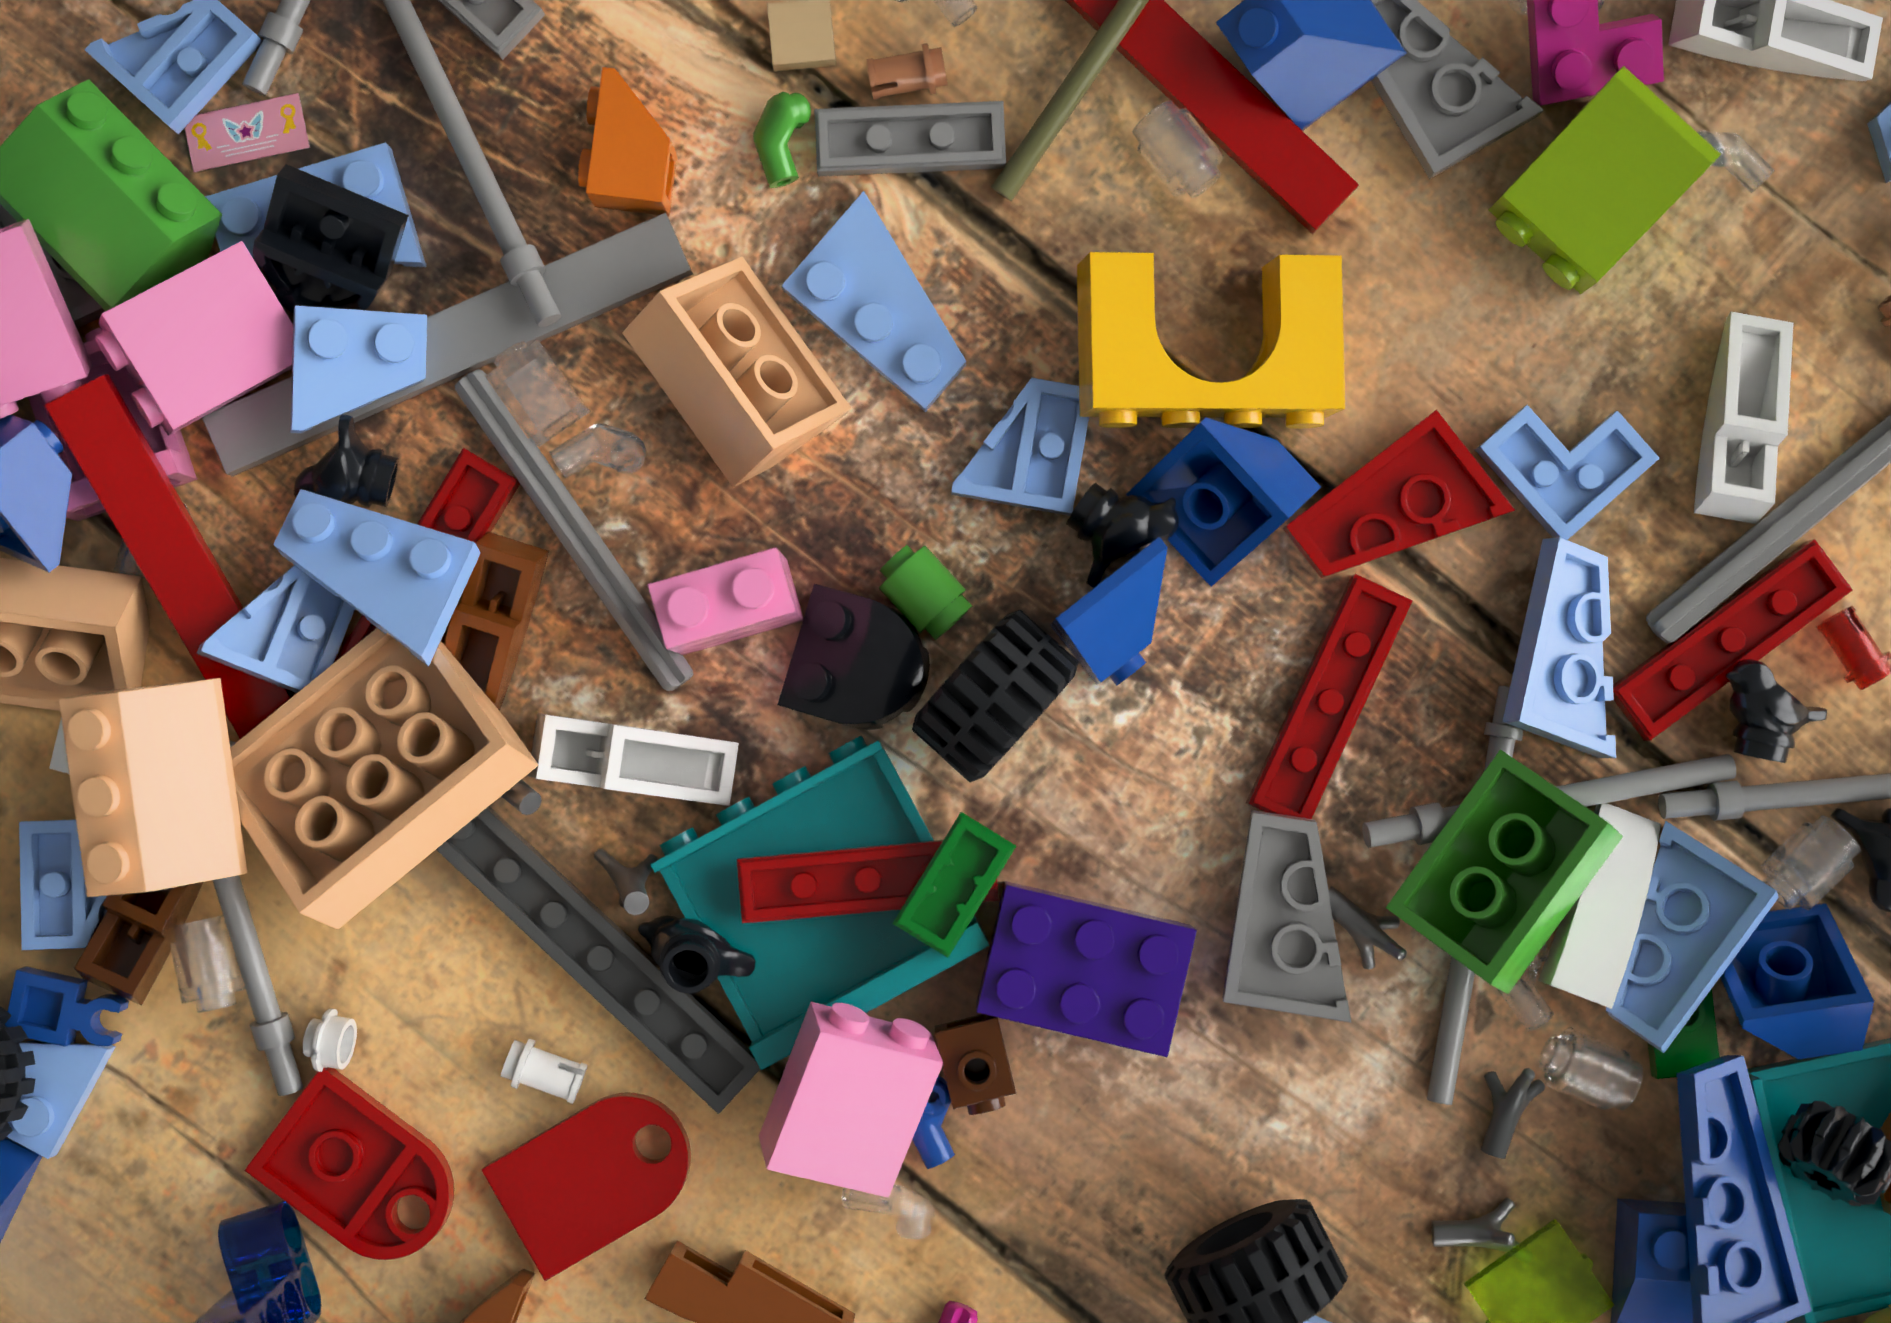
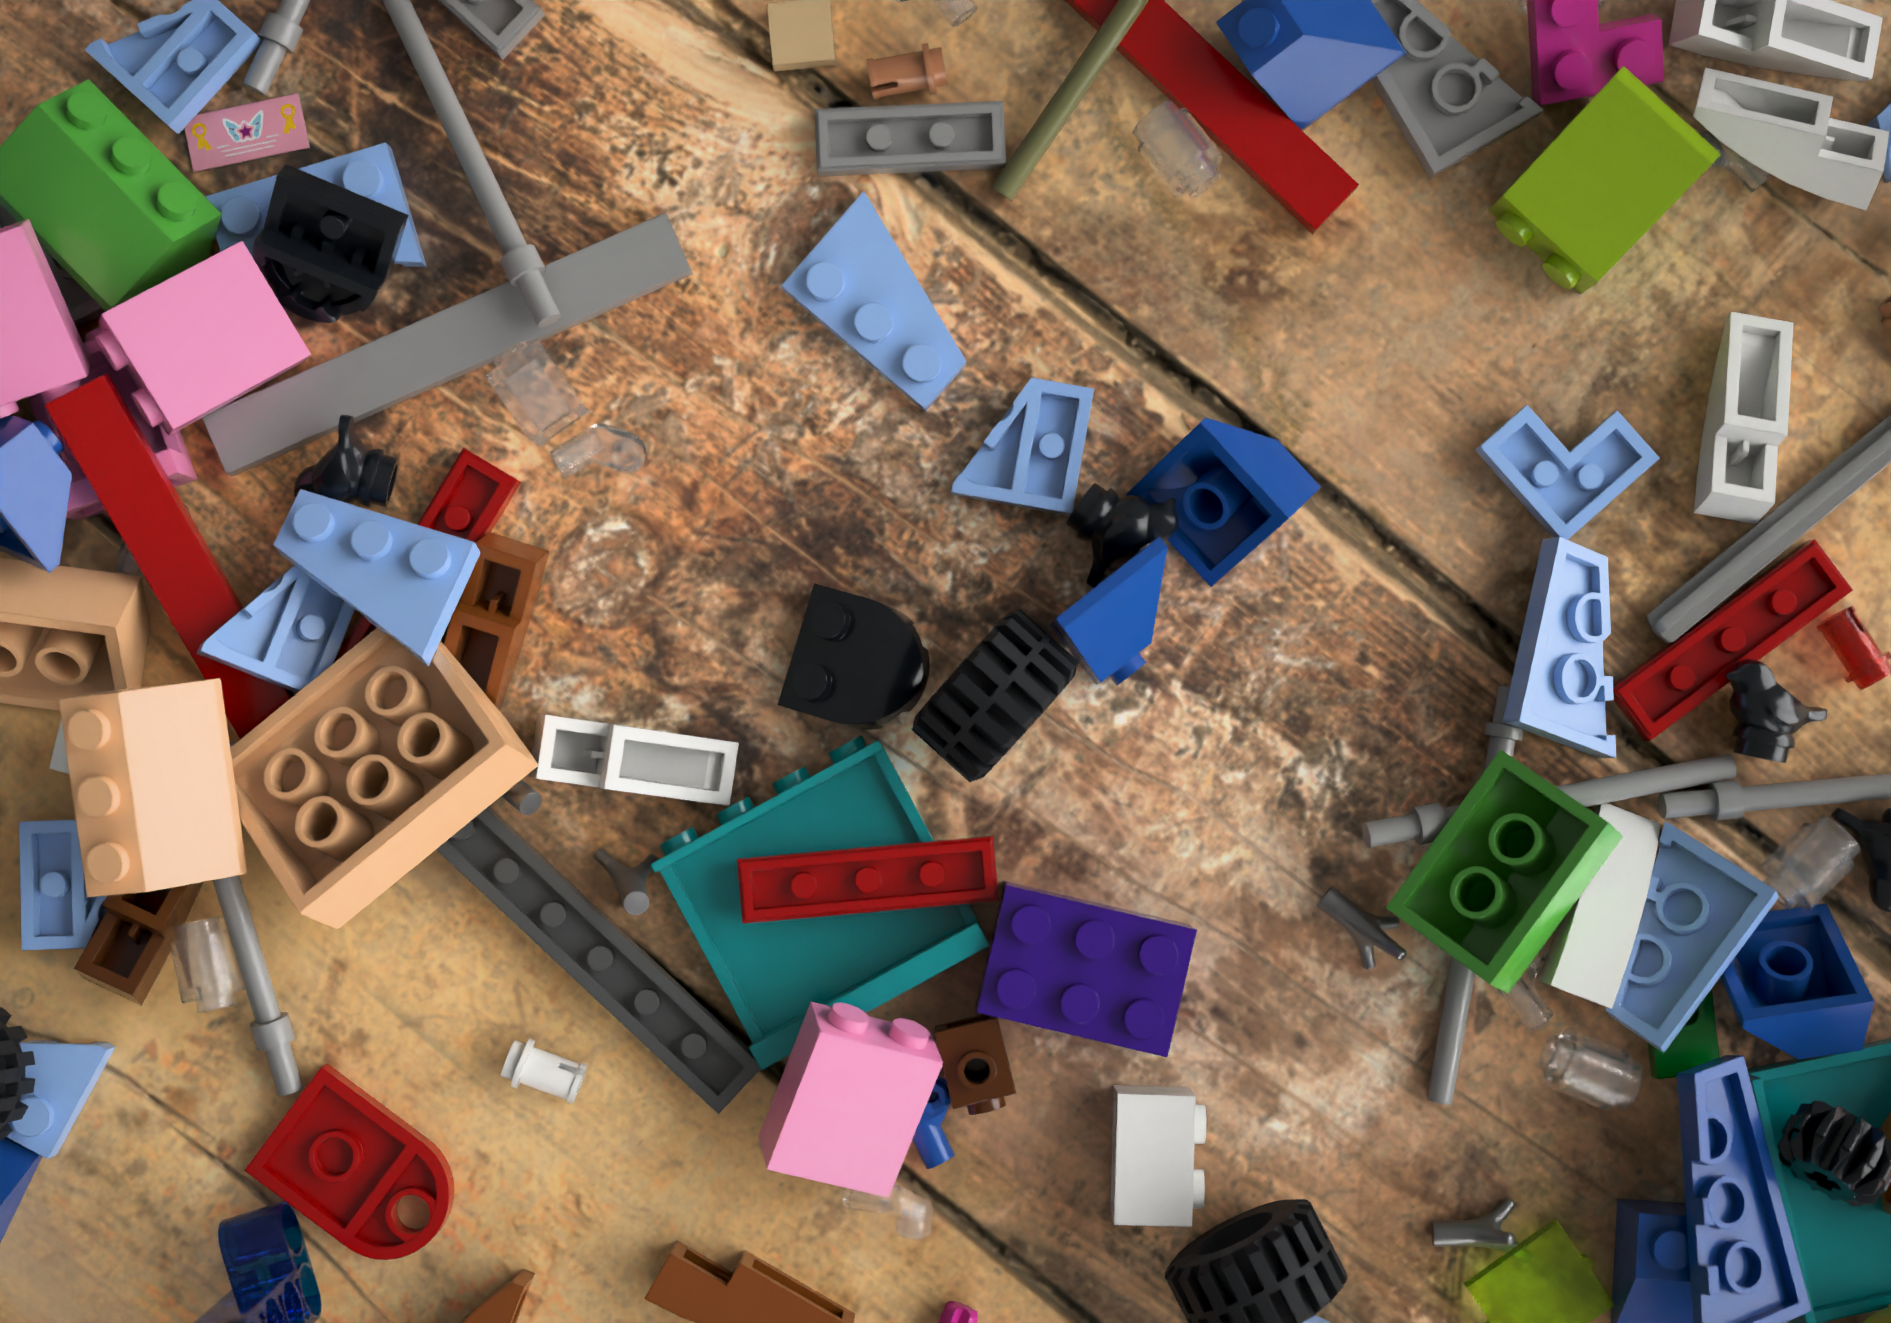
blue plate [5,966,129,1047] -> none
light blue wing [290,305,427,434] -> none
white plate [303,1009,357,1072] -> none
light grey axle [455,369,693,691] -> none
red tile [481,1093,691,1281] -> none
orange slope [578,67,677,216] -> none
light nougat slope [622,257,852,487] -> none
black animal [638,915,756,994] -> none
bright pink brick [648,547,804,655] -> none
bright green arm [753,91,811,188] -> none
bright green brick [879,545,972,641] -> none
green plate [892,812,1016,958] -> none
yellow arch [1077,252,1345,429] -> none
light grey wing [1222,810,1351,1022] -> none
red tile [1246,574,1413,819] -> none
red wing [1282,410,1515,578] -> none
dark grey bar [1481,1068,1545,1159] -> none
none -> white brick [1110,1085,1207,1227]
none -> white slope [1693,68,1889,210]

